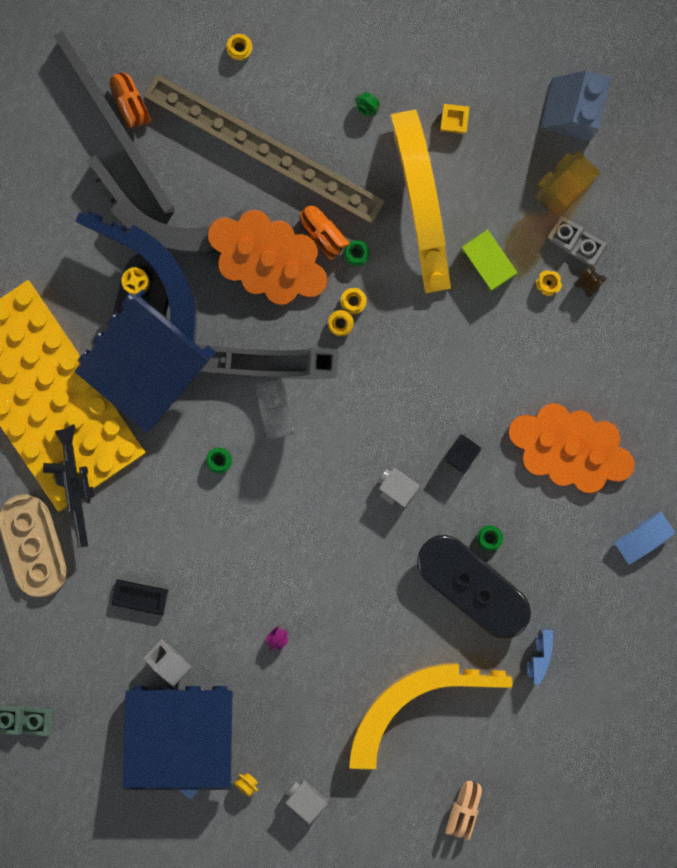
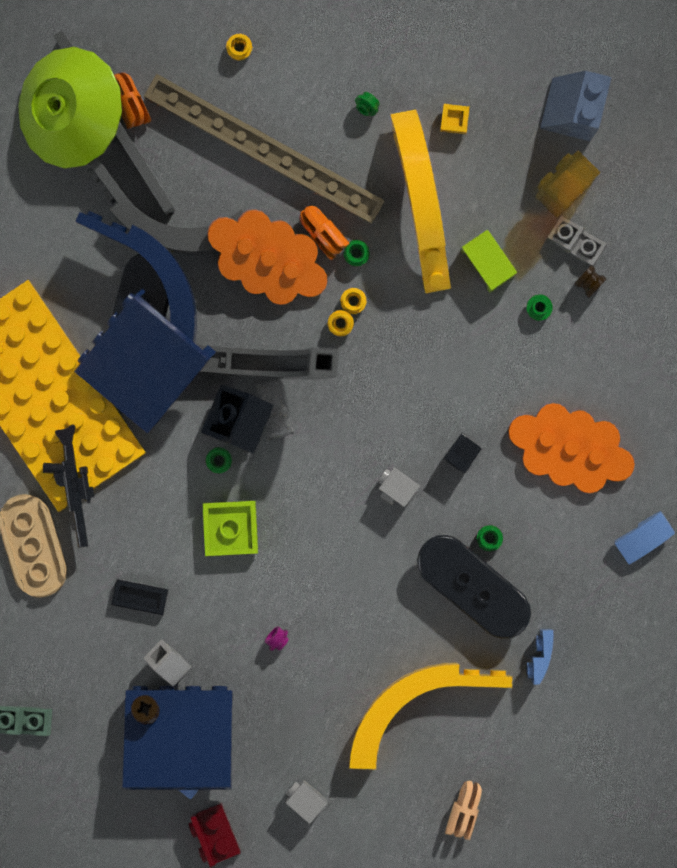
yellow wheel [121,267,150,295] -> none
yellow plate [234,773,258,797] -> none
yellow plate [536,270,562,296] -> none
none -> lime dish [18,47,122,169]
none -> dark brown wheel [131,695,160,725]
none -> dark red bracket [188,802,241,868]
none -> black brick [201,384,274,454]
none -> lime plate [203,501,258,556]
none -> green plate [526,294,553,321]

